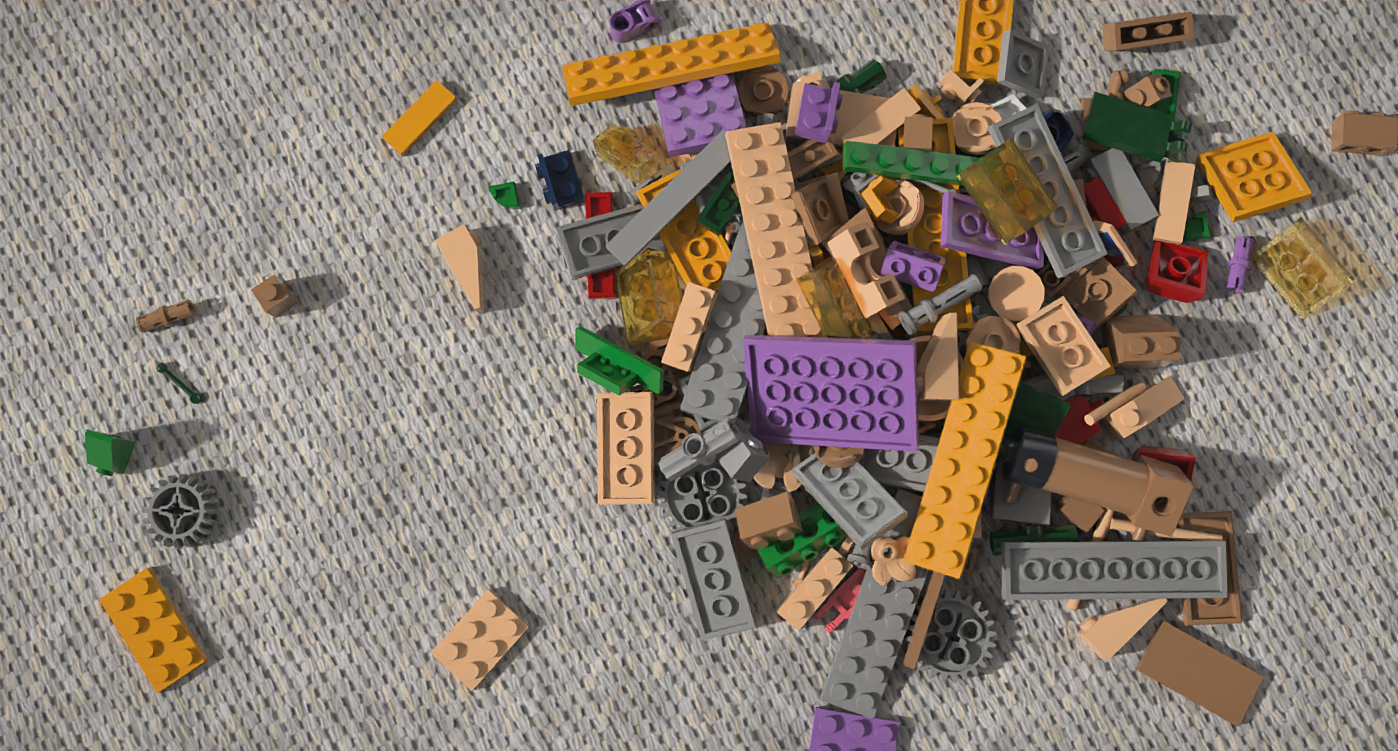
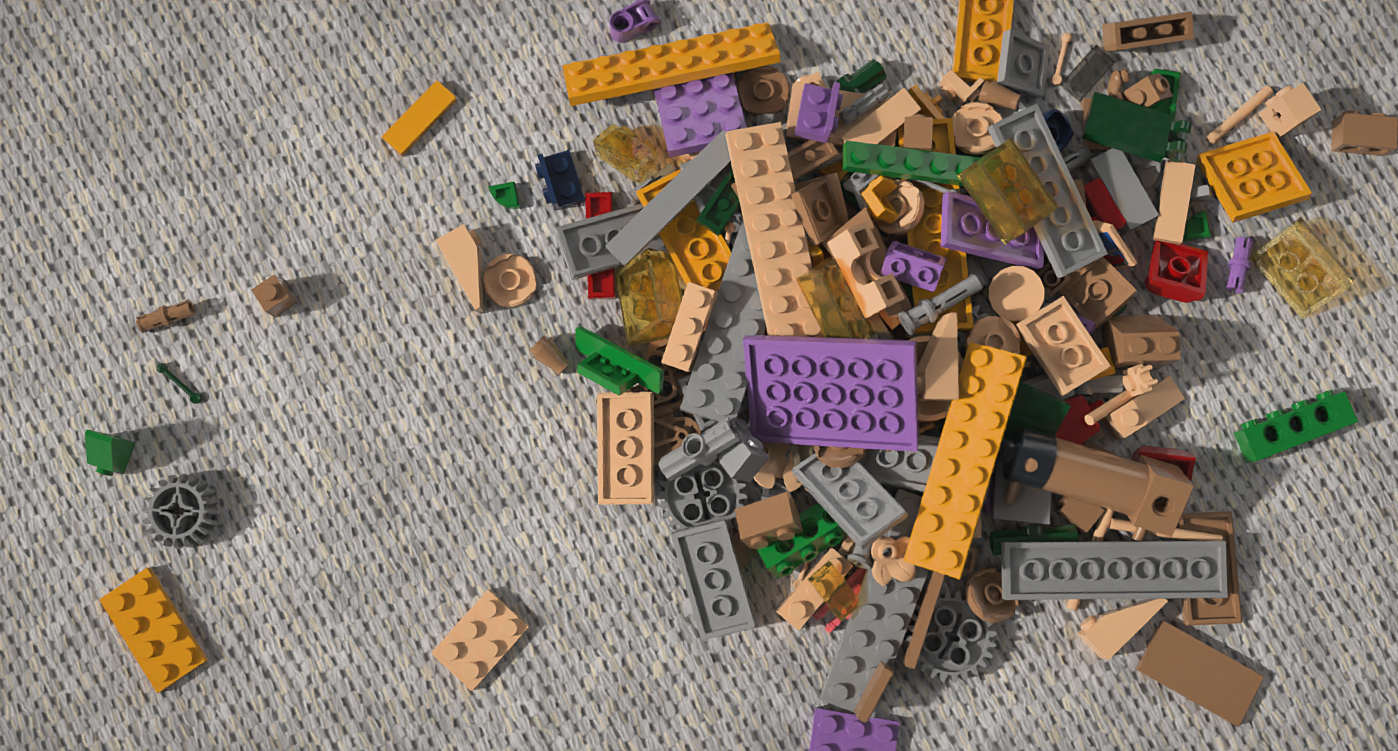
none -> light nougat tile [483,254,537,308]
none -> medium nougat cone [529,335,570,375]
none -> clear yellow tile [807,561,862,622]
none -> light grey axle [839,84,889,125]
none -> medium nougat tile [854,661,894,723]
none -> medium nougat tile [965,567,1019,624]
none -> medium nougat cone [978,80,1021,110]
none -> light nougat hinge [1051,33,1072,86]
none -> clear smoke tile [1060,45,1116,102]
none -> light nougat plate [1122,364,1158,397]
none -> light nougat bar [1207,86,1273,144]
none -> green brick [1233,389,1358,463]
none -> light nougat brick [1259,83,1322,139]

